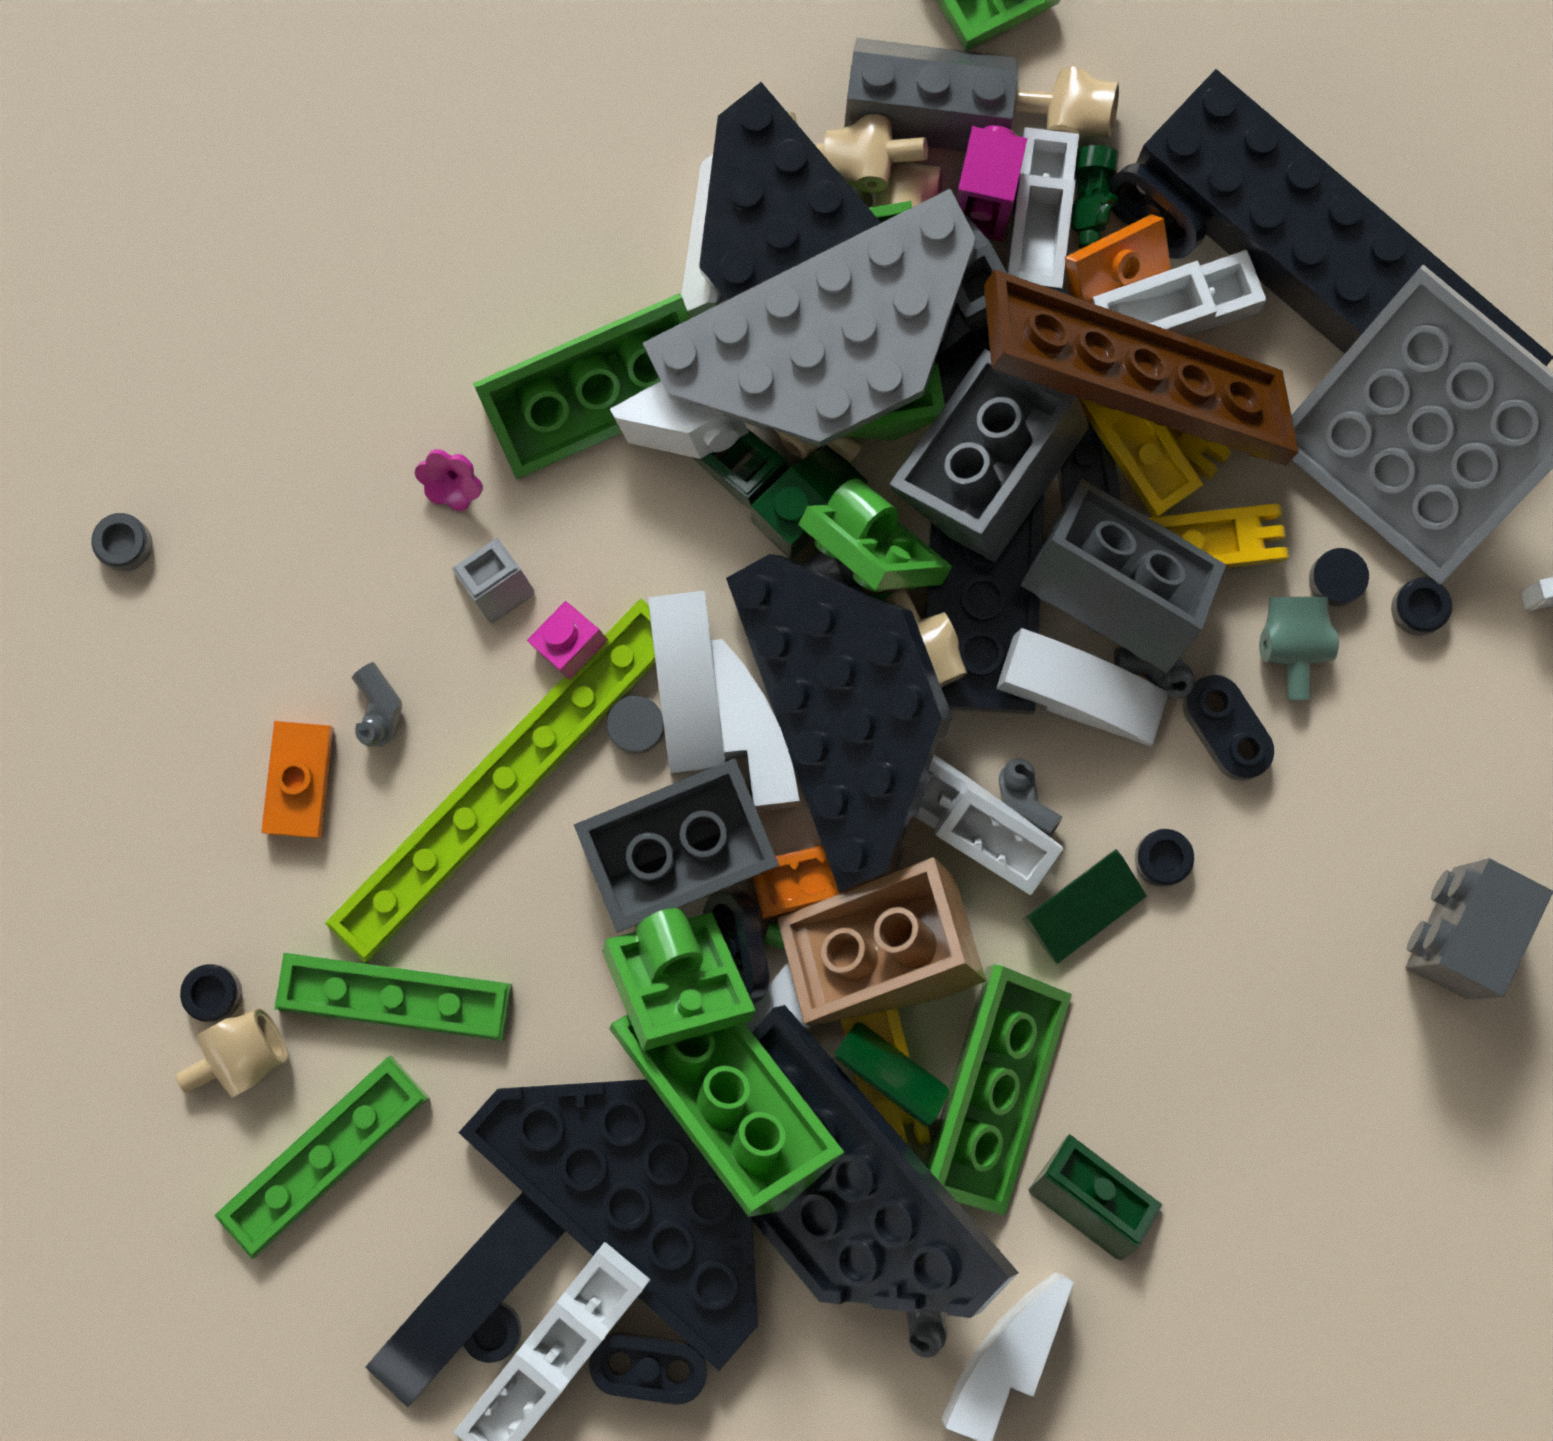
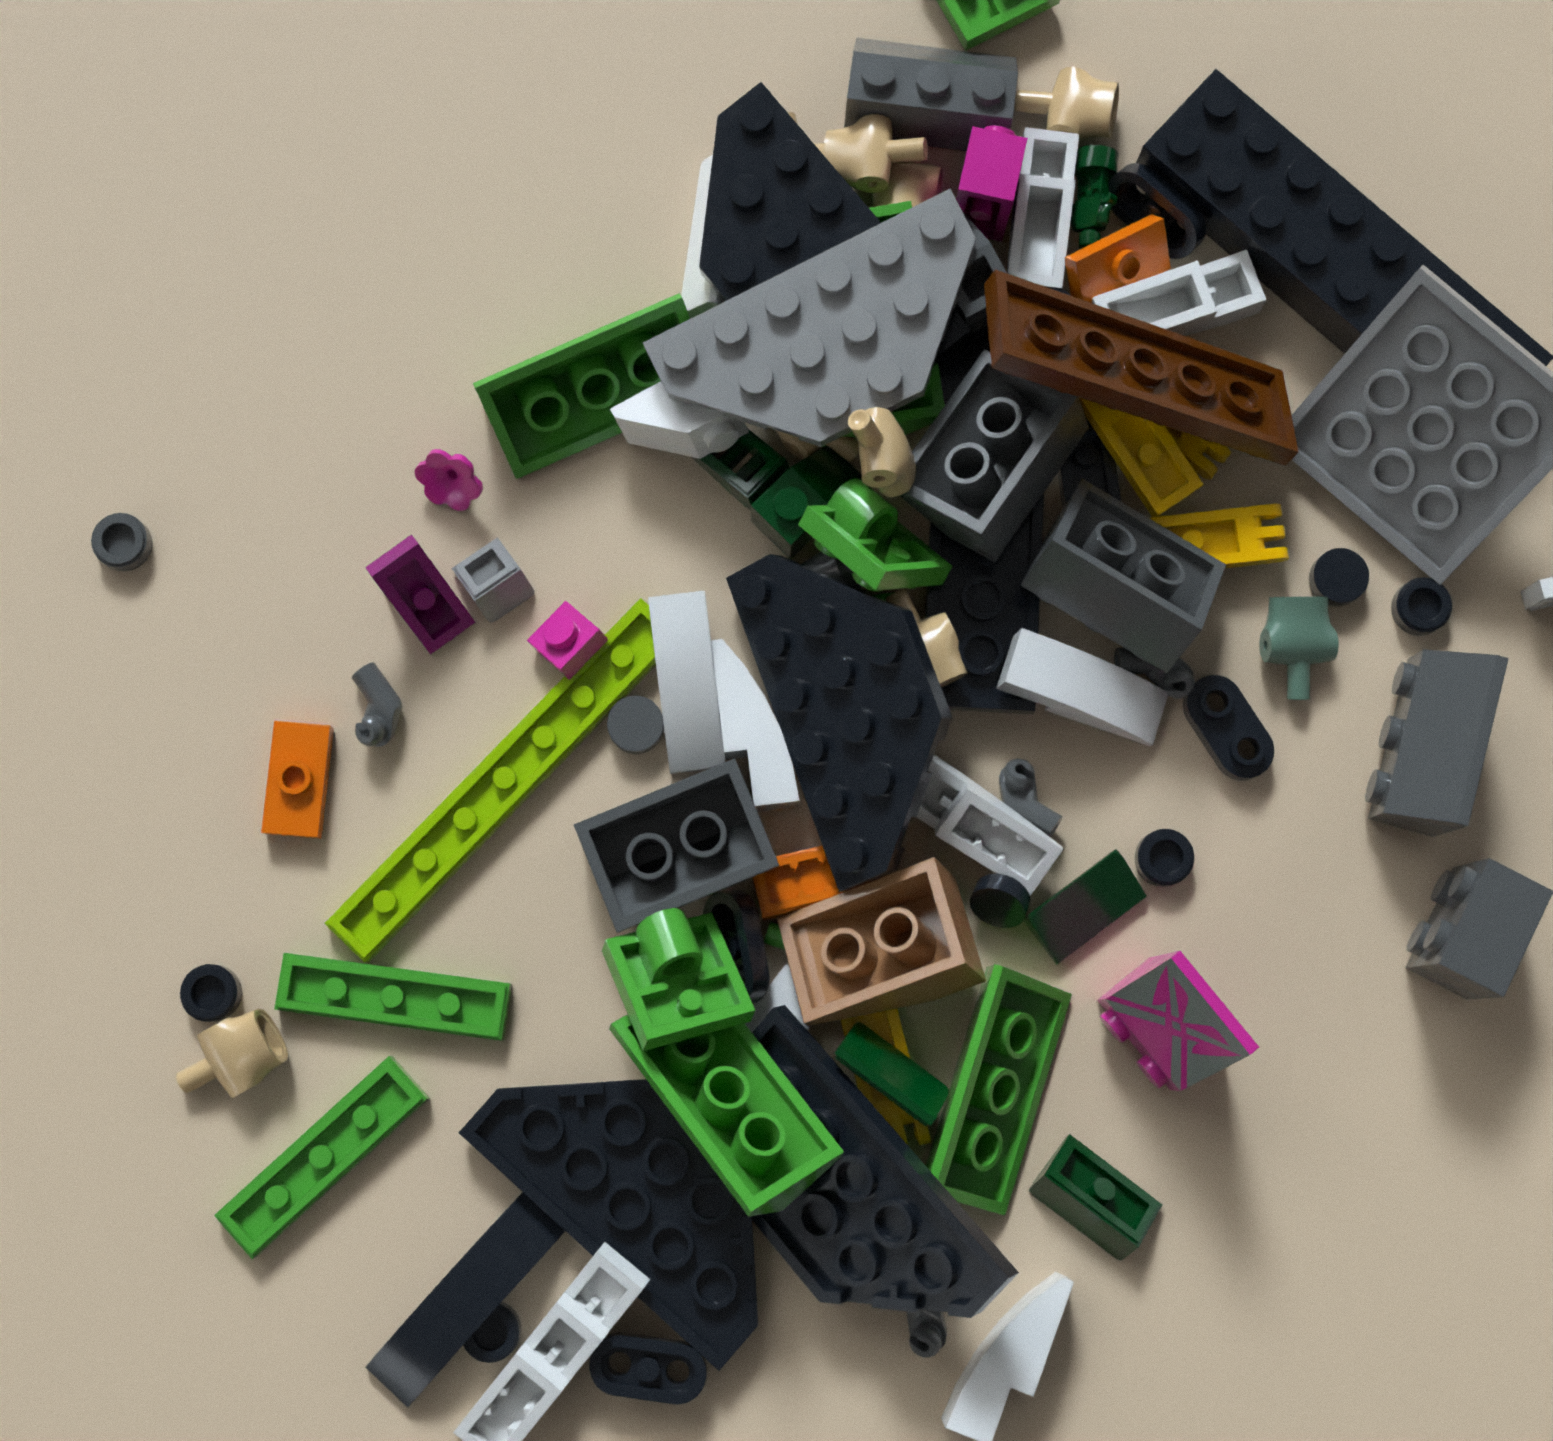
none -> magenta slope [365,534,476,655]
none -> tan piece [848,407,916,498]
none -> black tile [970,874,1030,928]
none -> slope [1097,951,1259,1091]
none -> dark grey slope [1365,649,1509,837]

